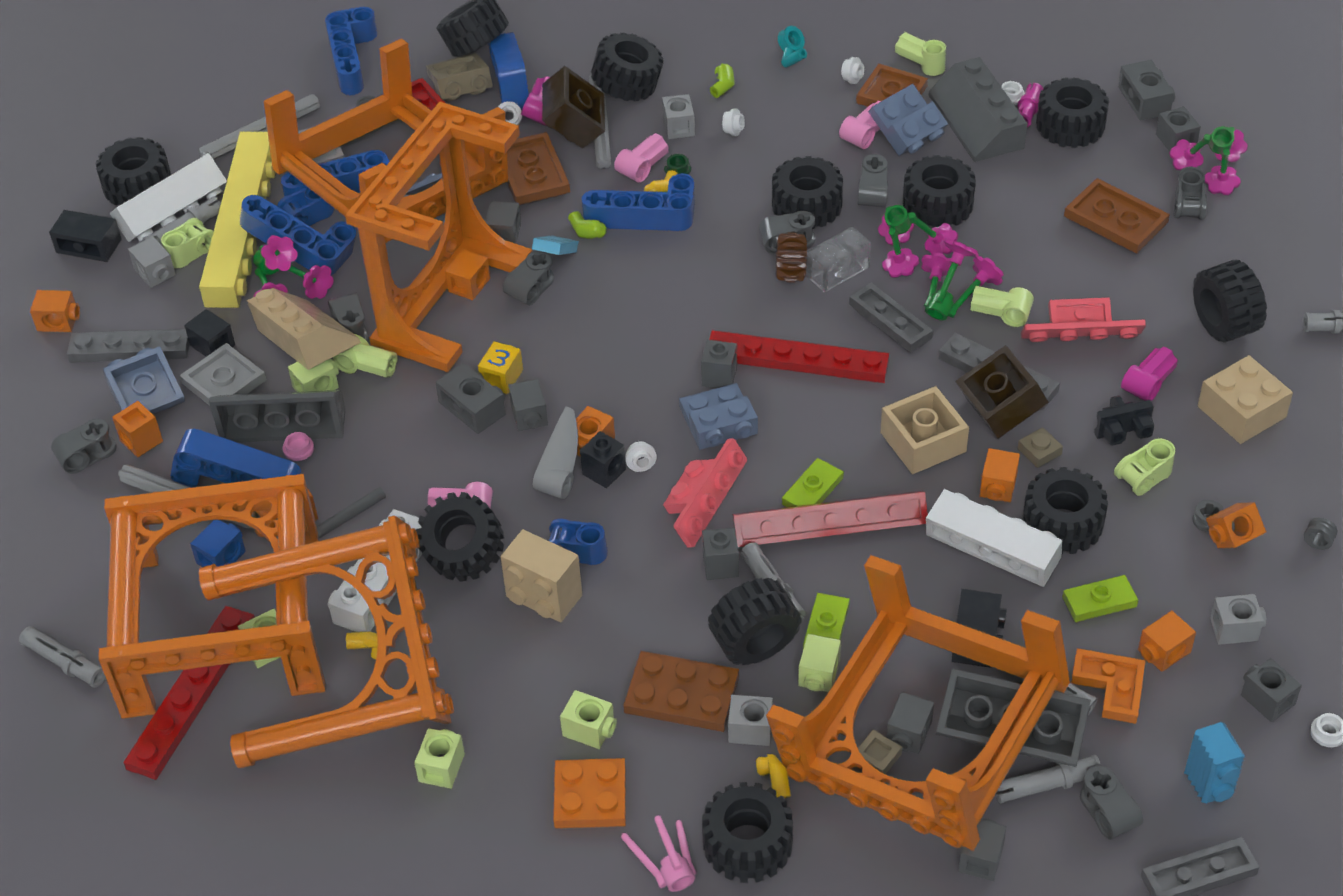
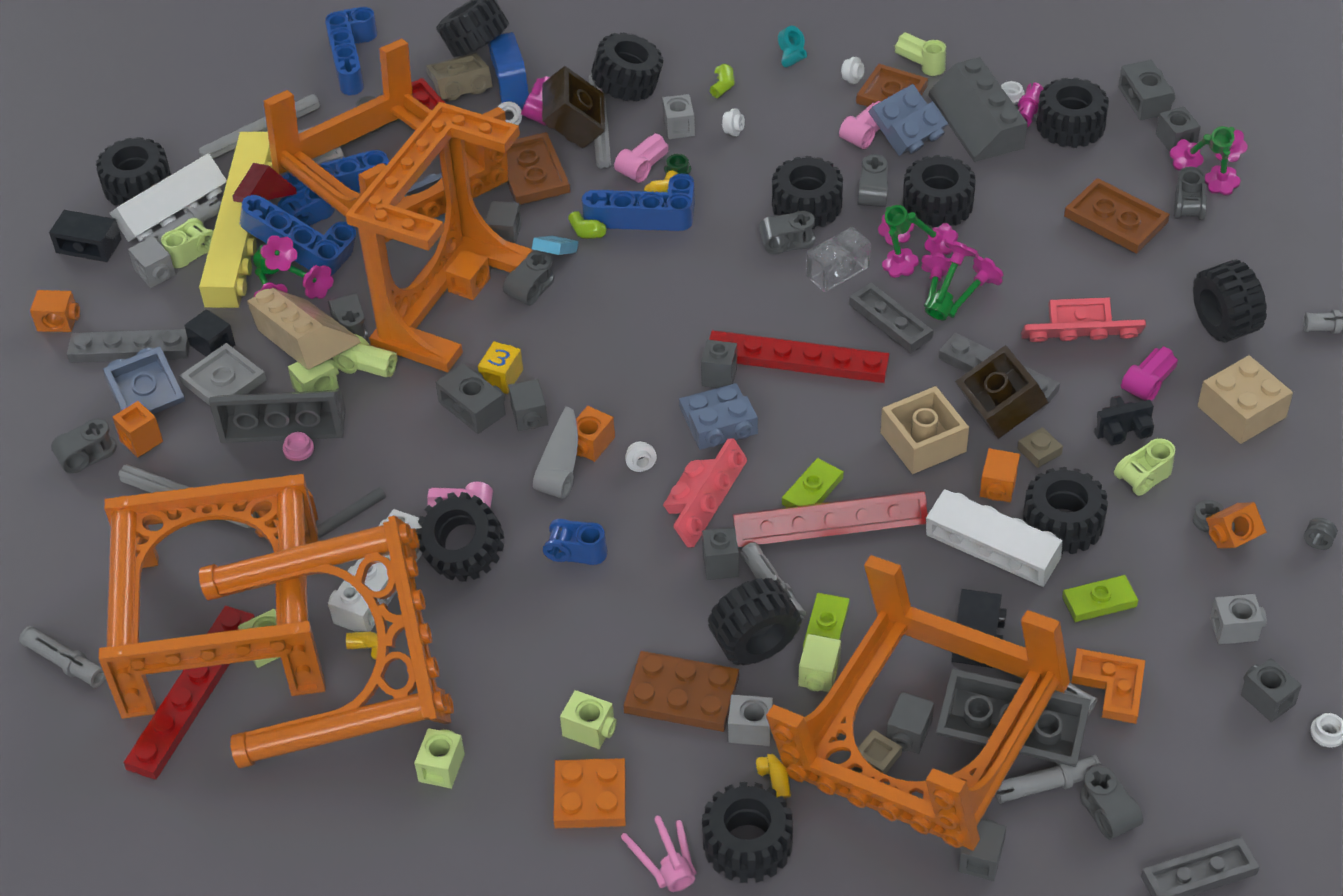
blue beam [170,429,301,488] -> none
blue brick [190,520,246,567] -> none
tan brick [500,529,582,623] -> none
black brick [580,431,626,489] -> none
reddish brown gear [776,232,807,282] -> none
yellowish green piece [970,286,1034,327] -> none
orange brick [1138,611,1196,672] -> none
dark azure brick [1184,722,1245,804] -> none
none -> dark red slope [232,163,297,203]

